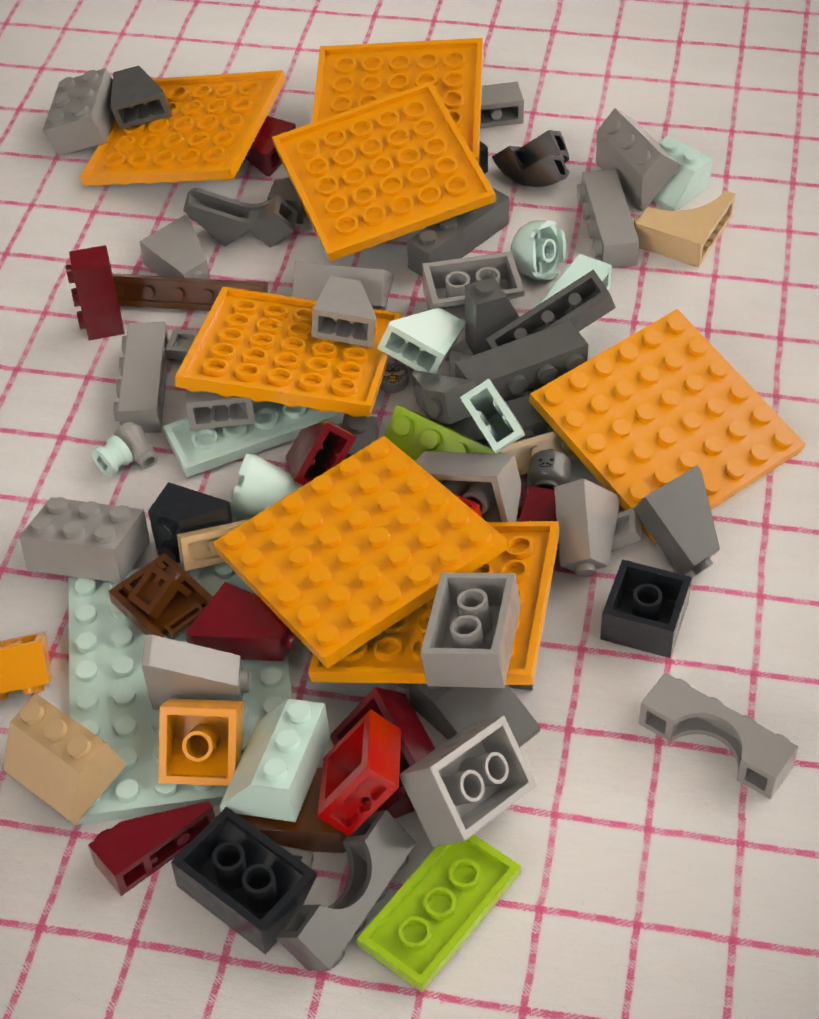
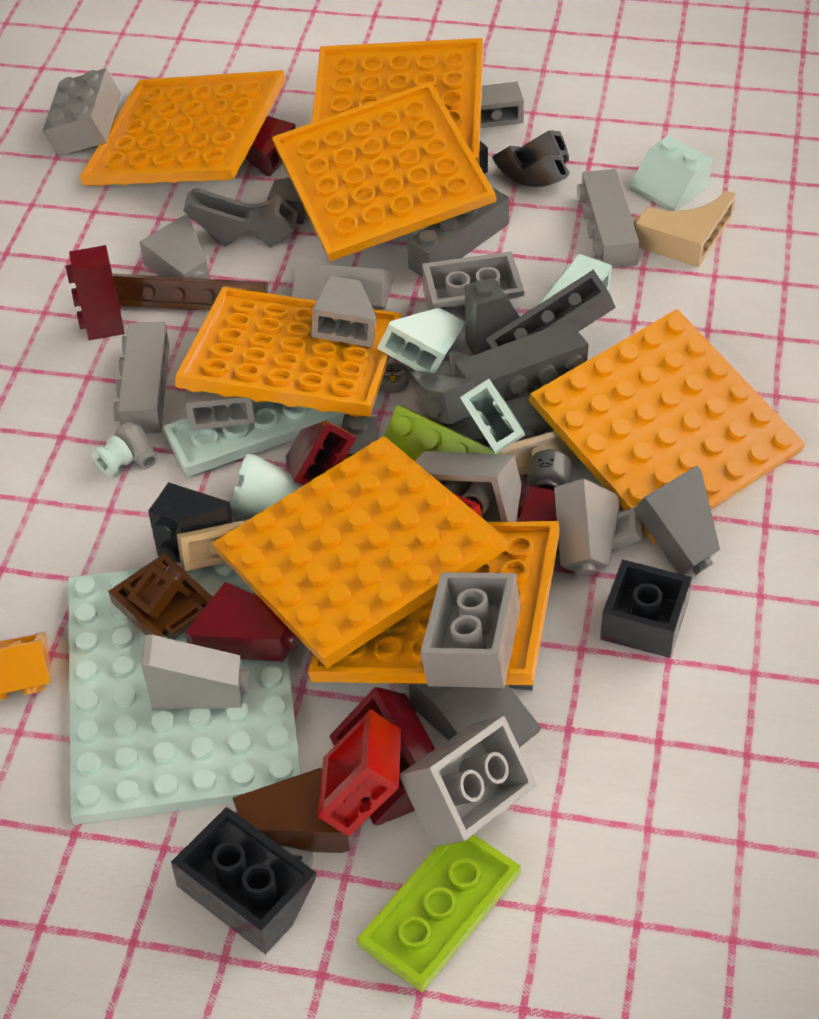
tan slope [3,693,127,825] -> none
light grey brick [19,497,150,583] -> none
dark red slope [88,801,215,896] -> none
dark grey slope [110,66,172,129] -> none
light orange slope [158,698,244,786] -> none
light grey plate [166,329,199,360] -> none
light aqua slope [220,699,330,822] -> none
dark grey arch [275,810,416,971] -> none
light aqua cylinder [510,220,566,280] -> none
light grey slope [596,108,681,211] -> none
light grey arch [638,673,799,799] -> none

